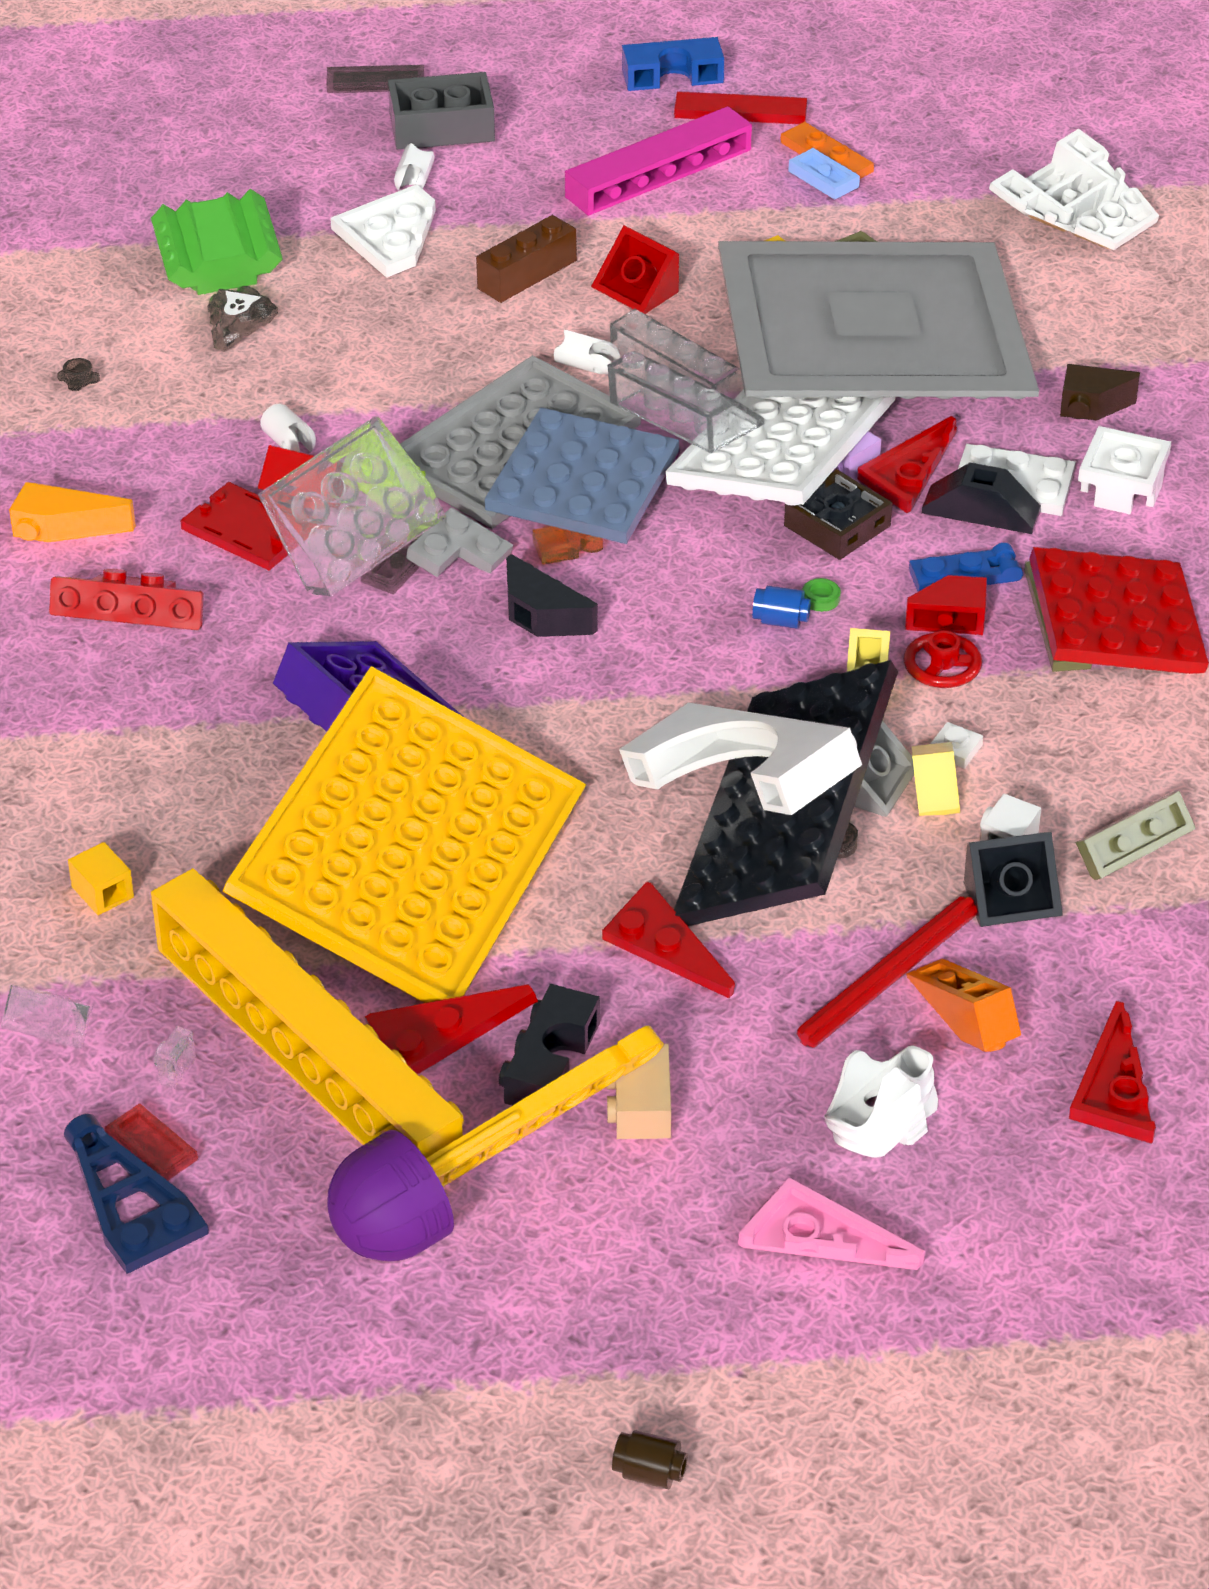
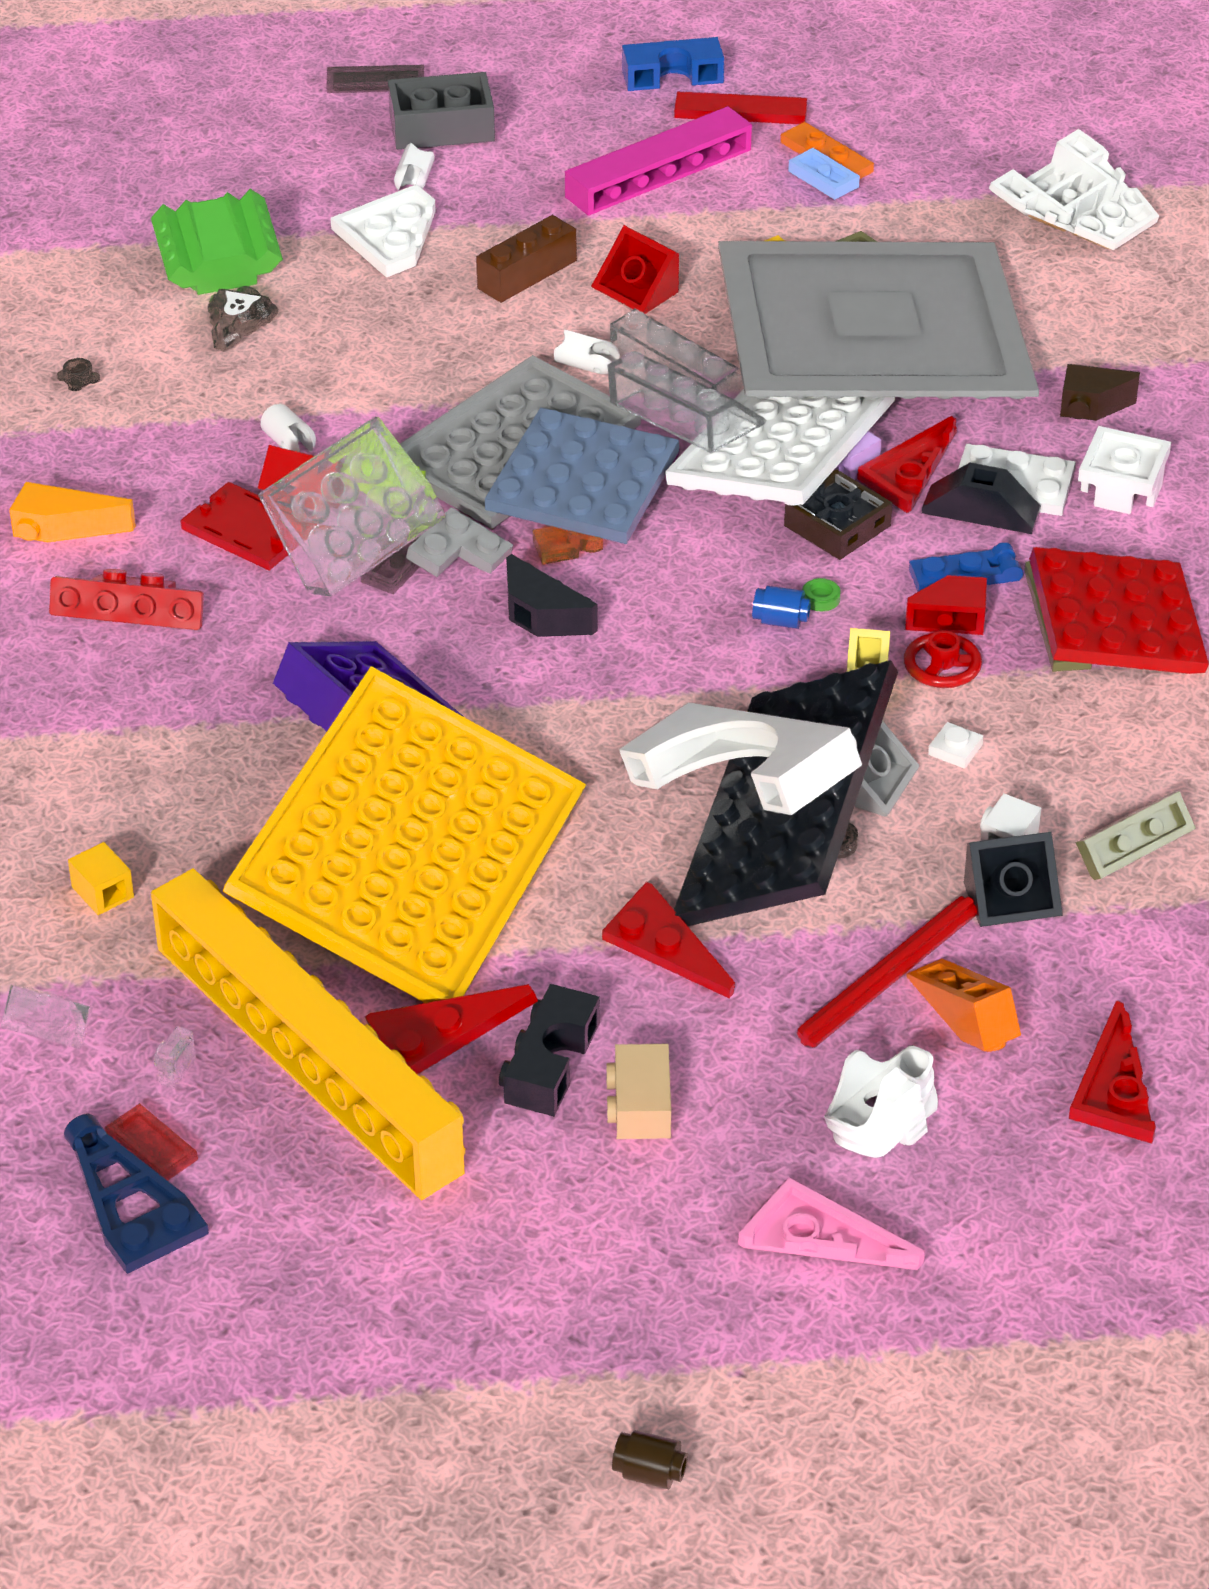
piece [327,1025,664,1261] -> none
light yellow slope [911,742,960,816] -> none

